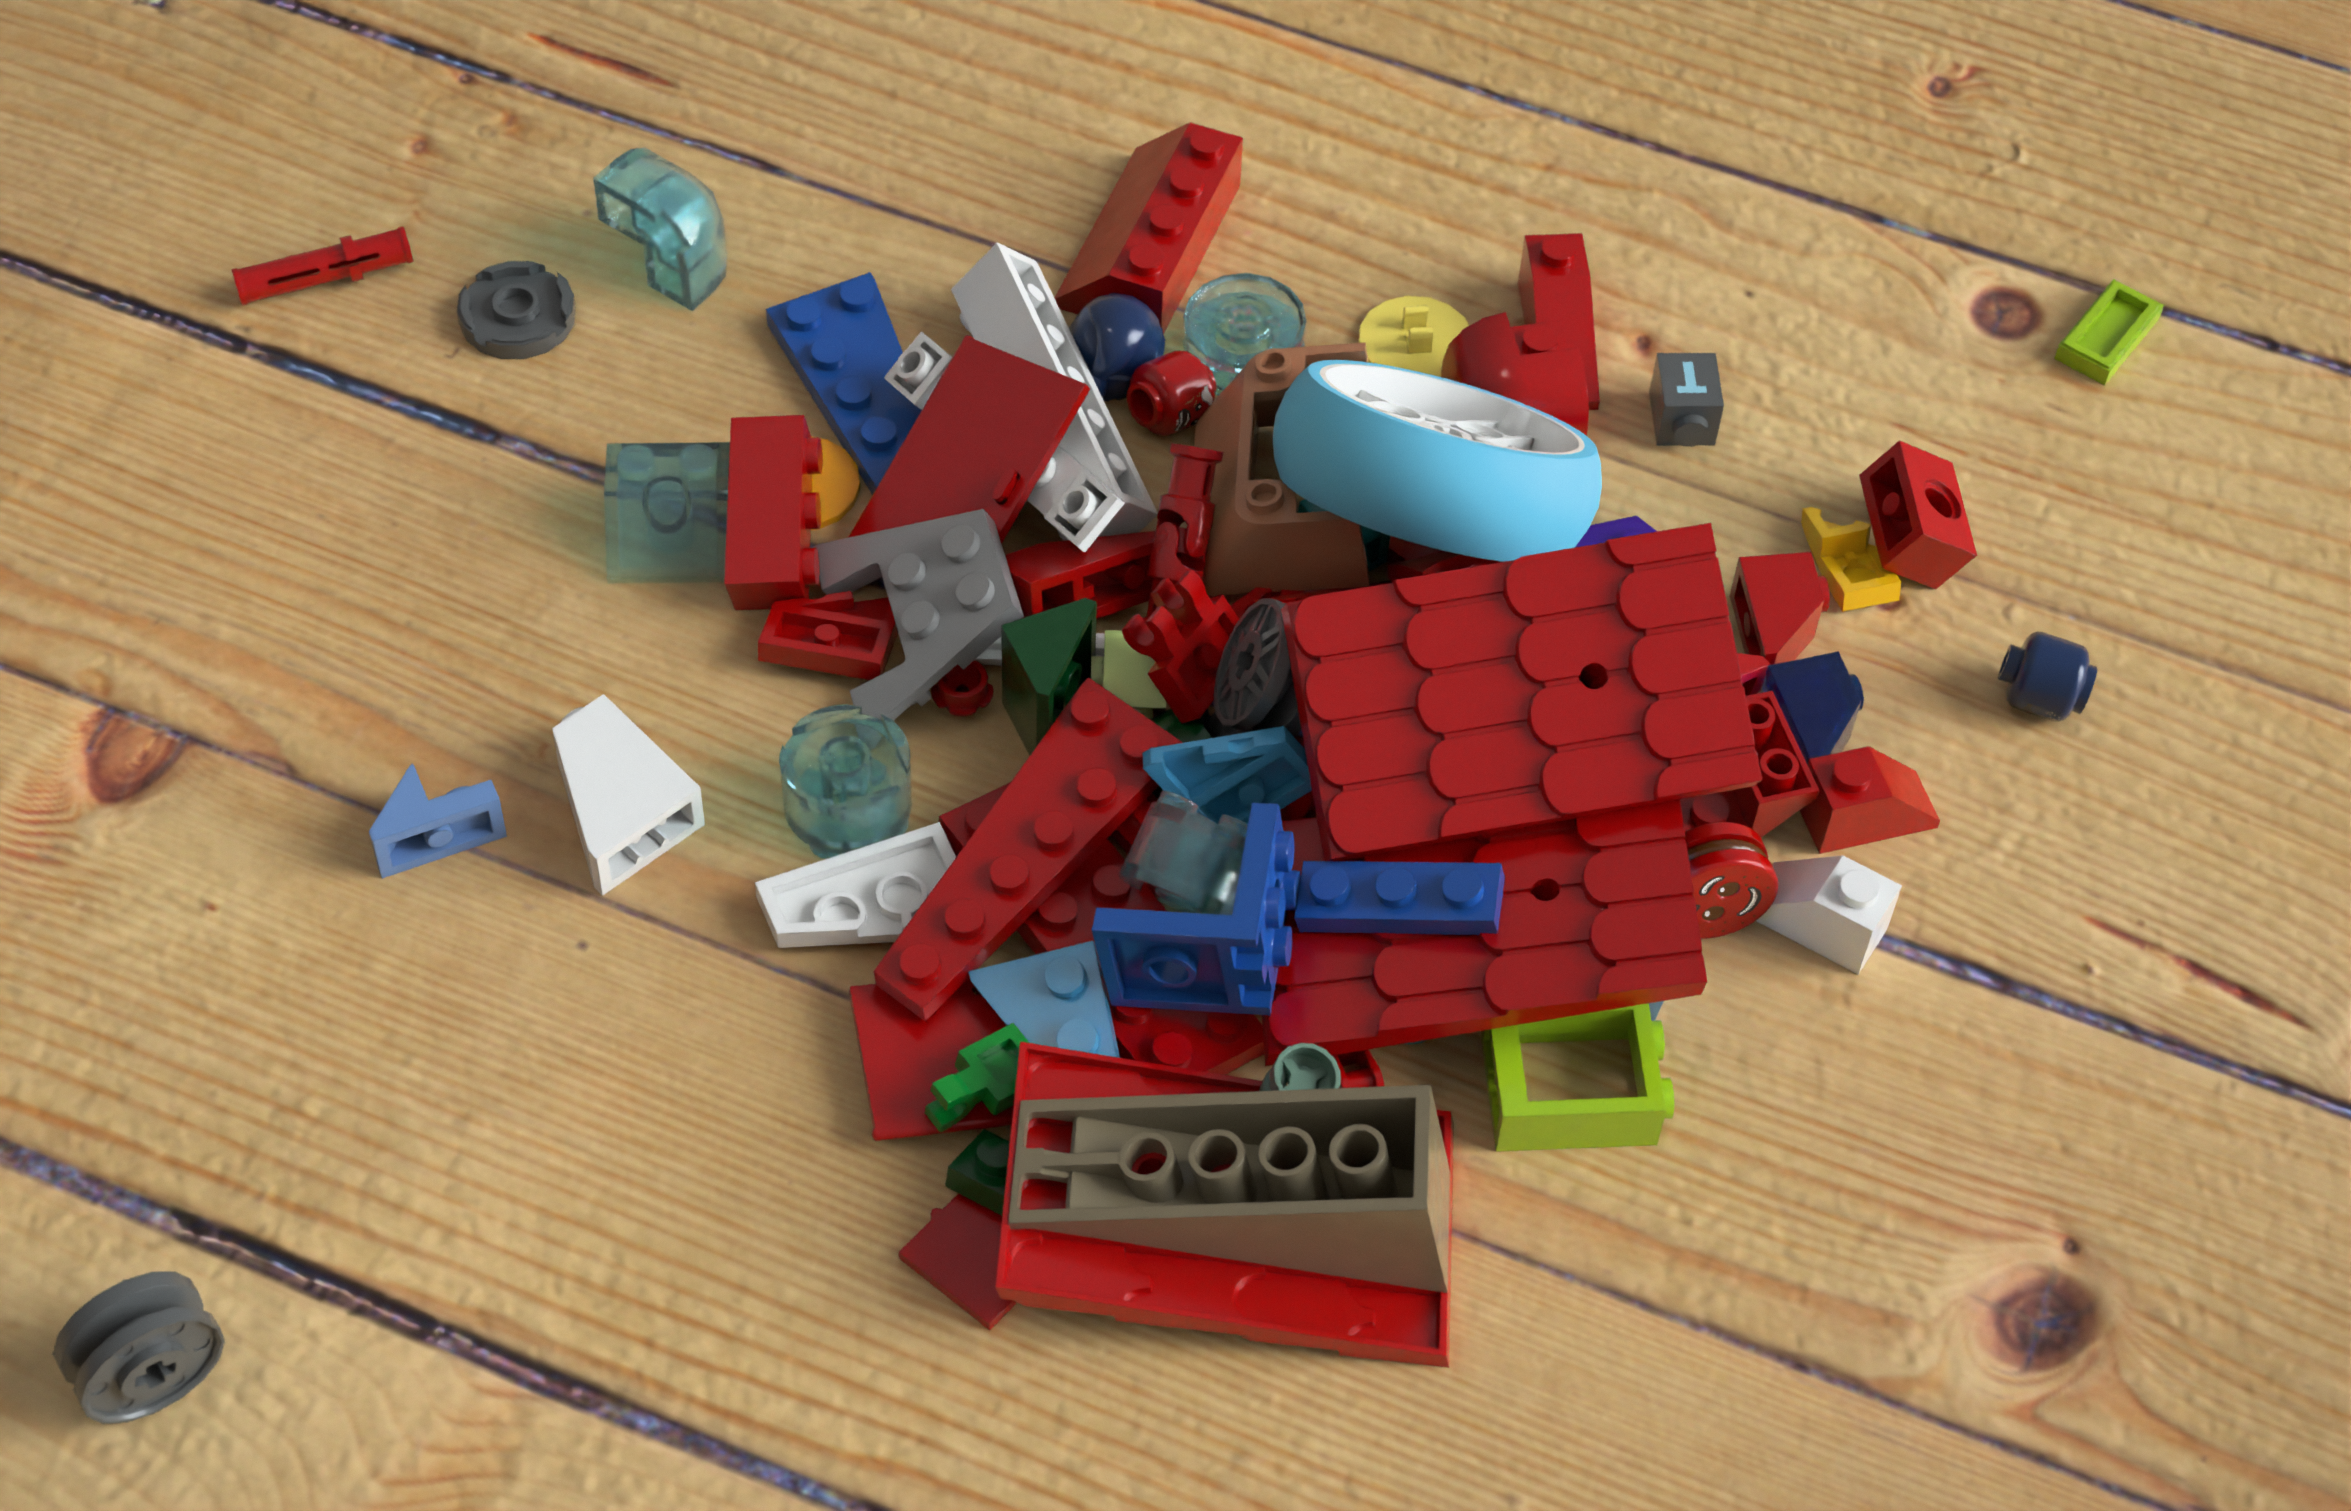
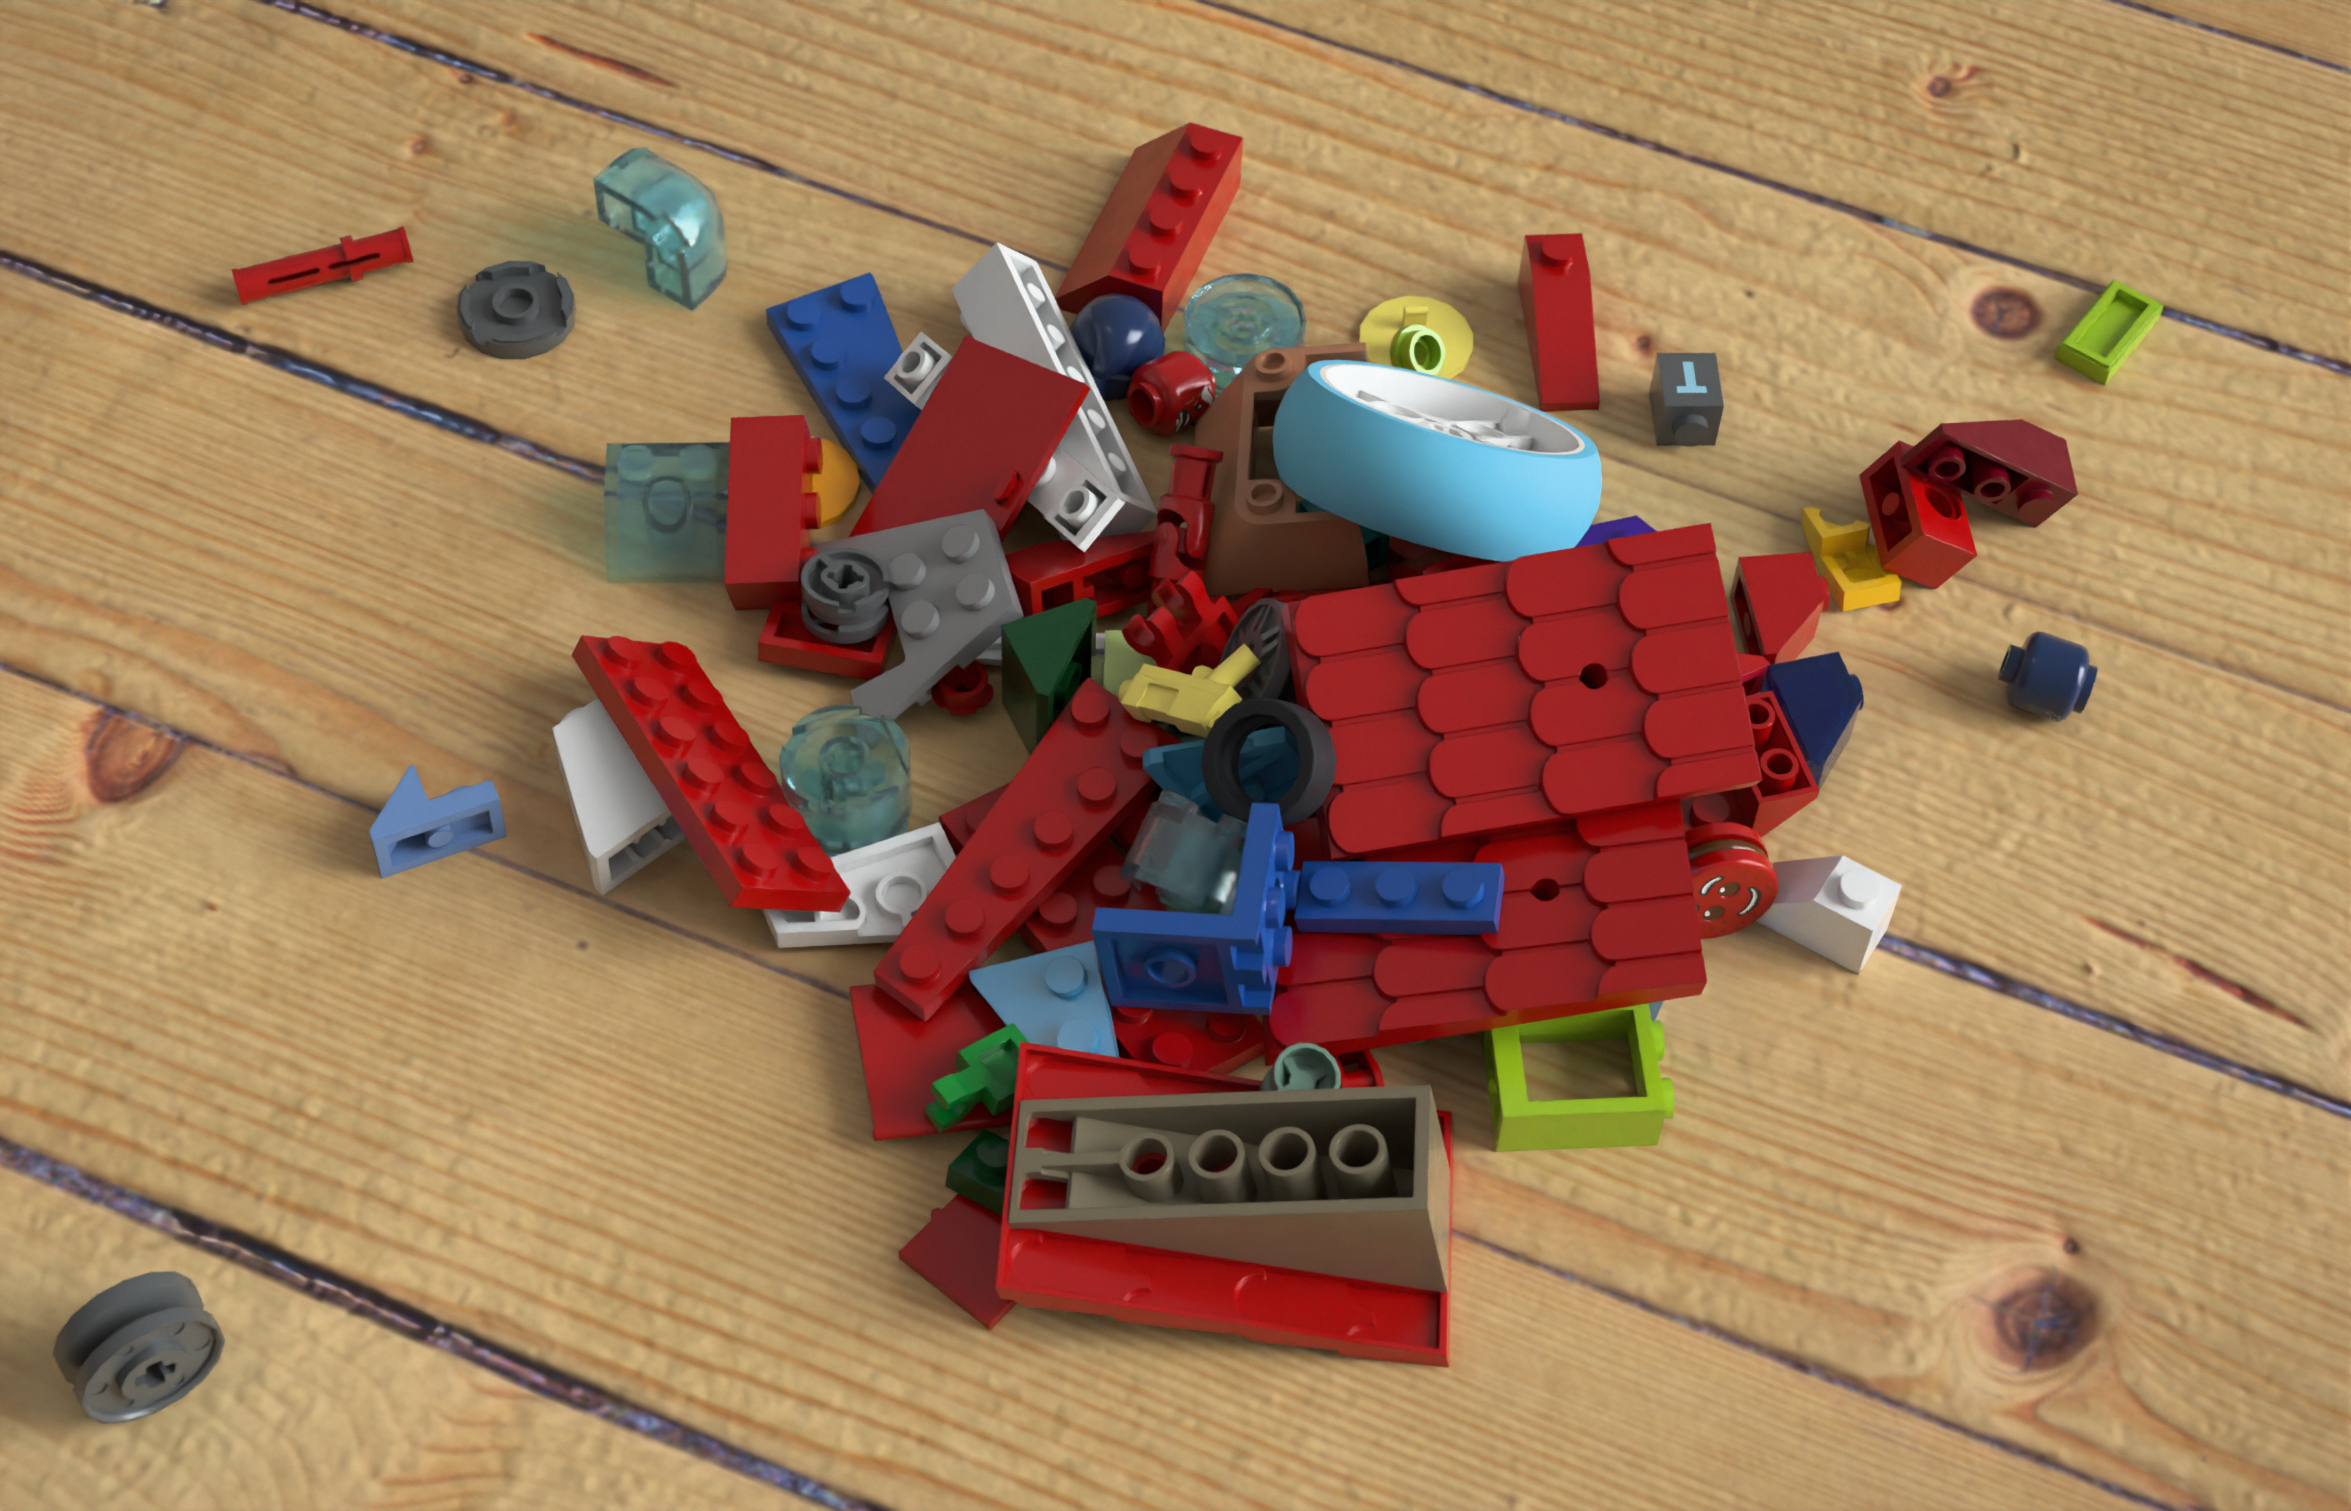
red brick [1441,312,1589,436] -> none
red slope [1800,746,1940,854] -> none
none -> red plate [571,635,851,912]
none -> dark grey wheel [801,548,889,644]
none -> light yellow piece [1118,644,1261,738]
none -> black tyre [1201,697,1337,827]
none -> lime plate [1390,325,1446,375]
none -> dark red slope [1900,419,2078,527]

